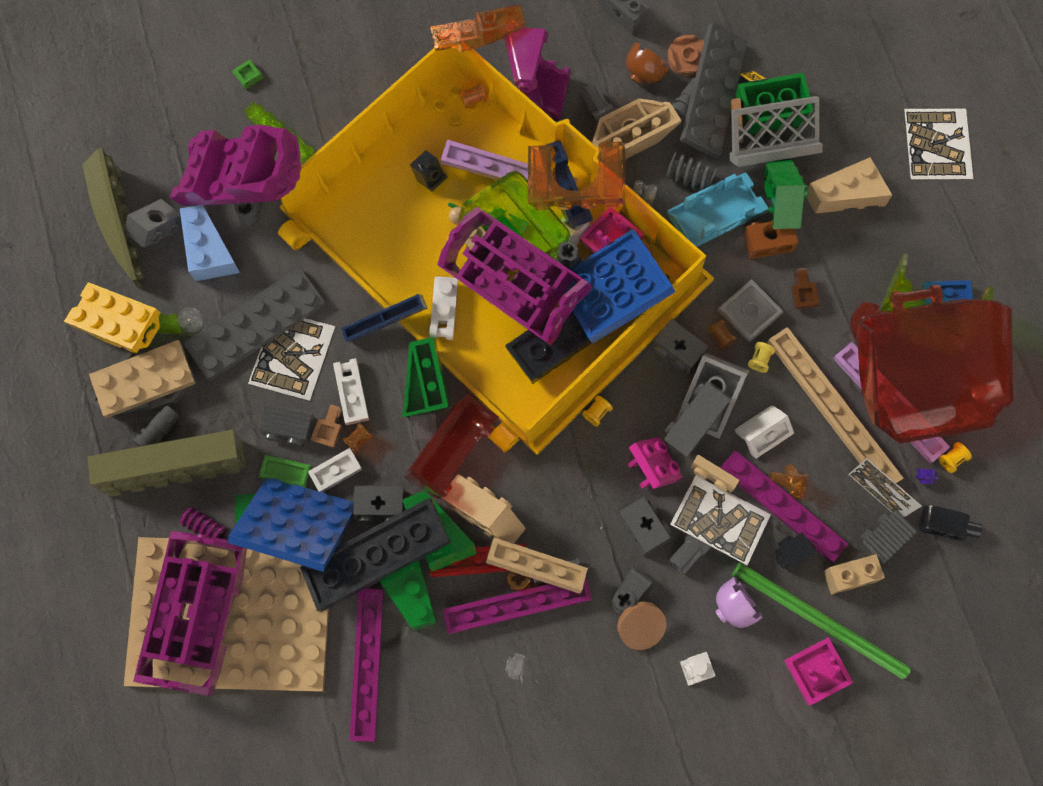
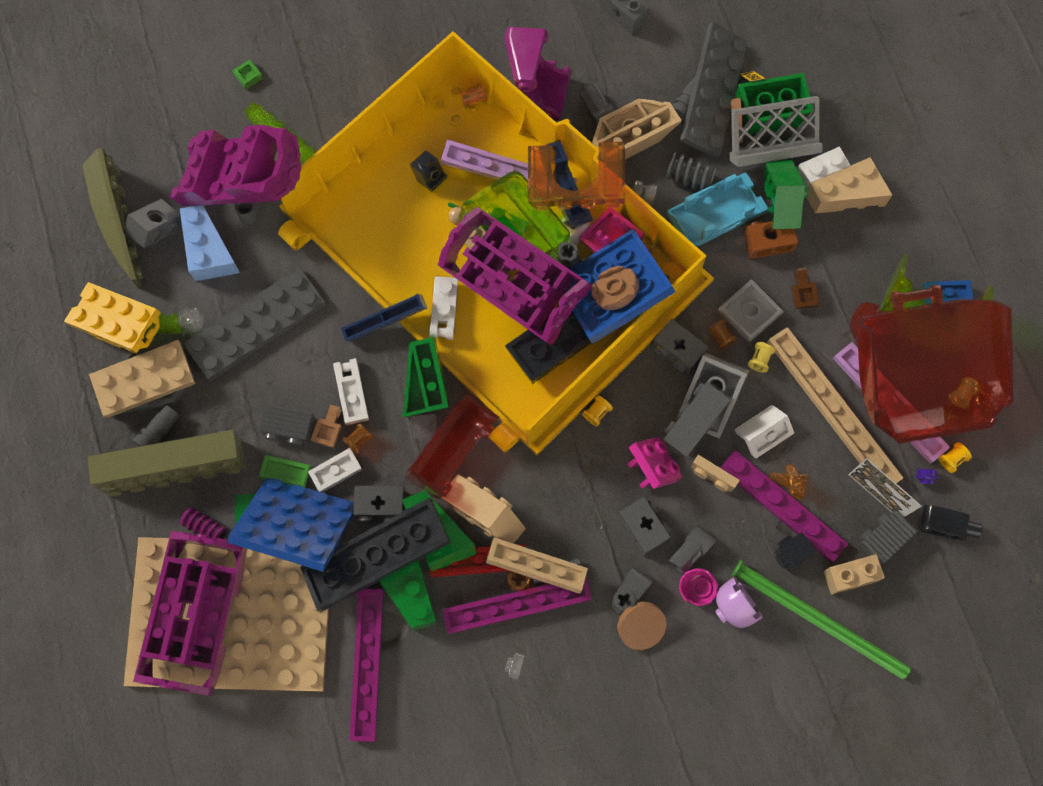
sticker [248,318,335,401] -> none
clear orange slope [430,5,526,53] -> none
dark orange cylinder [626,42,670,85] -> none
nougat tile [667,35,704,77] -> none
sticker [670,475,771,565] -> none
white brick [680,652,715,686] -> none
dark pink plate [783,637,854,706] -> none
sticker [904,109,973,179] -> none
none -> medium nougat tile [592,266,639,310]
none -> dark pink hair [679,568,719,606]
none -> white brick [798,147,850,187]
none -> clear orange bush [949,377,981,409]

